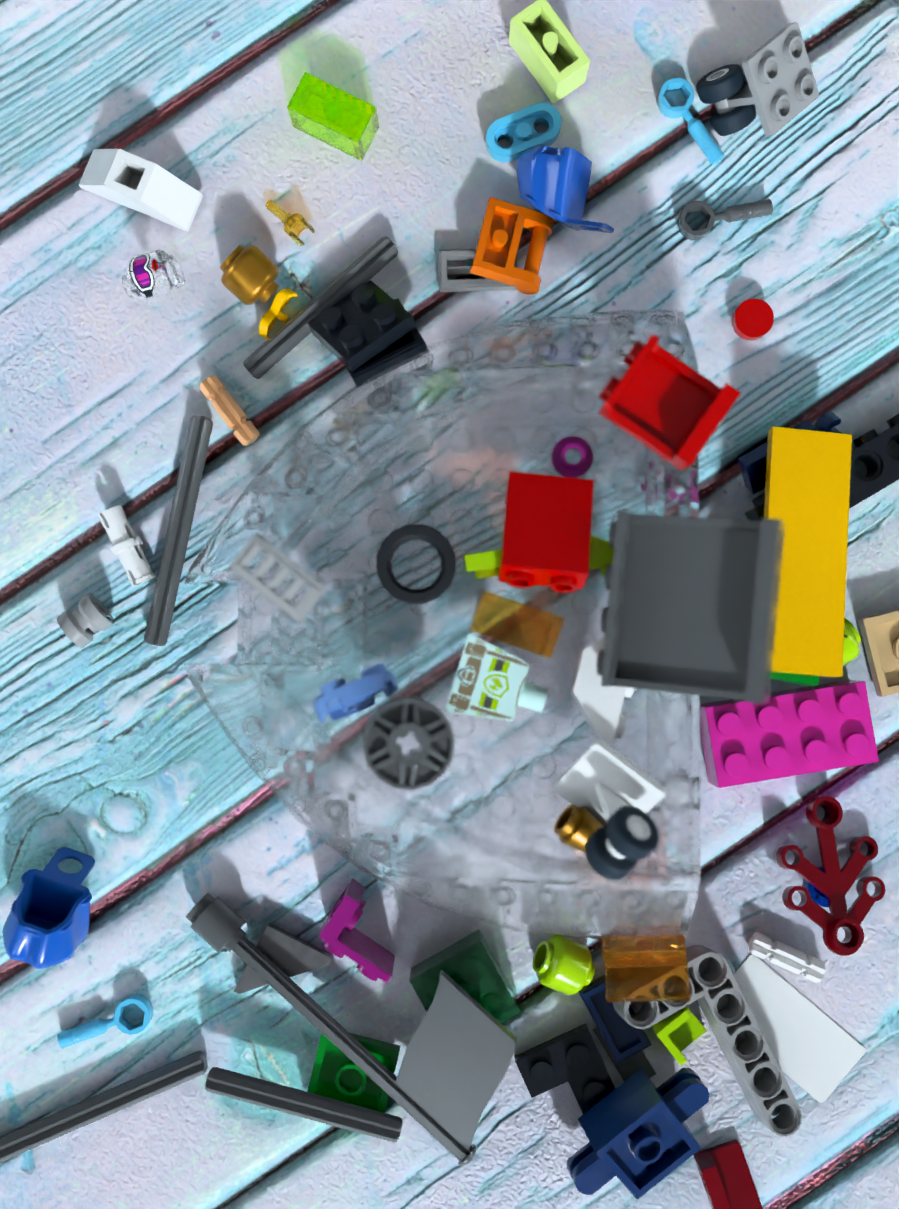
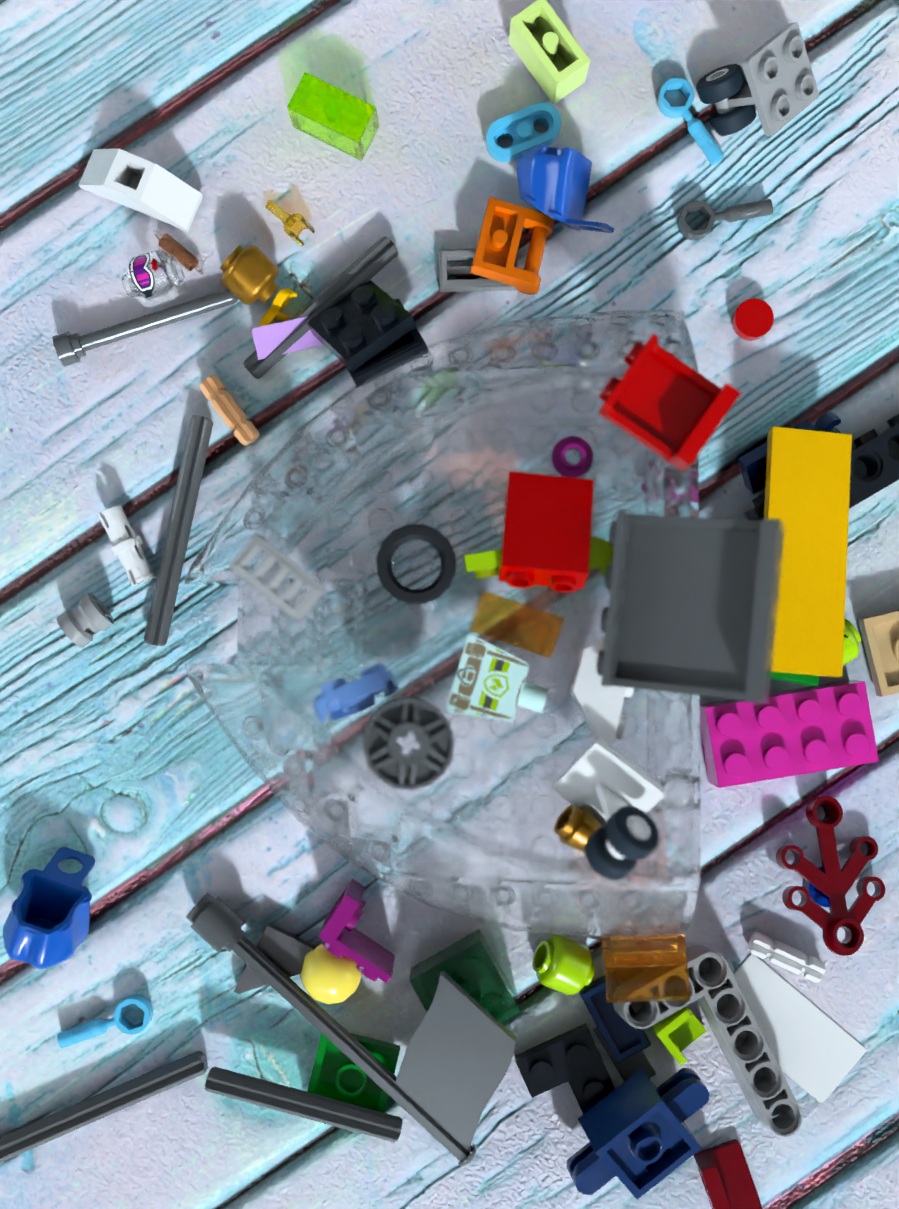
none -> dark grey piece [52,289,238,367]
none -> nougat piece [153,230,203,274]
none -> lavender sticker [251,316,323,360]
none -> light yellow hair [300,944,362,1004]

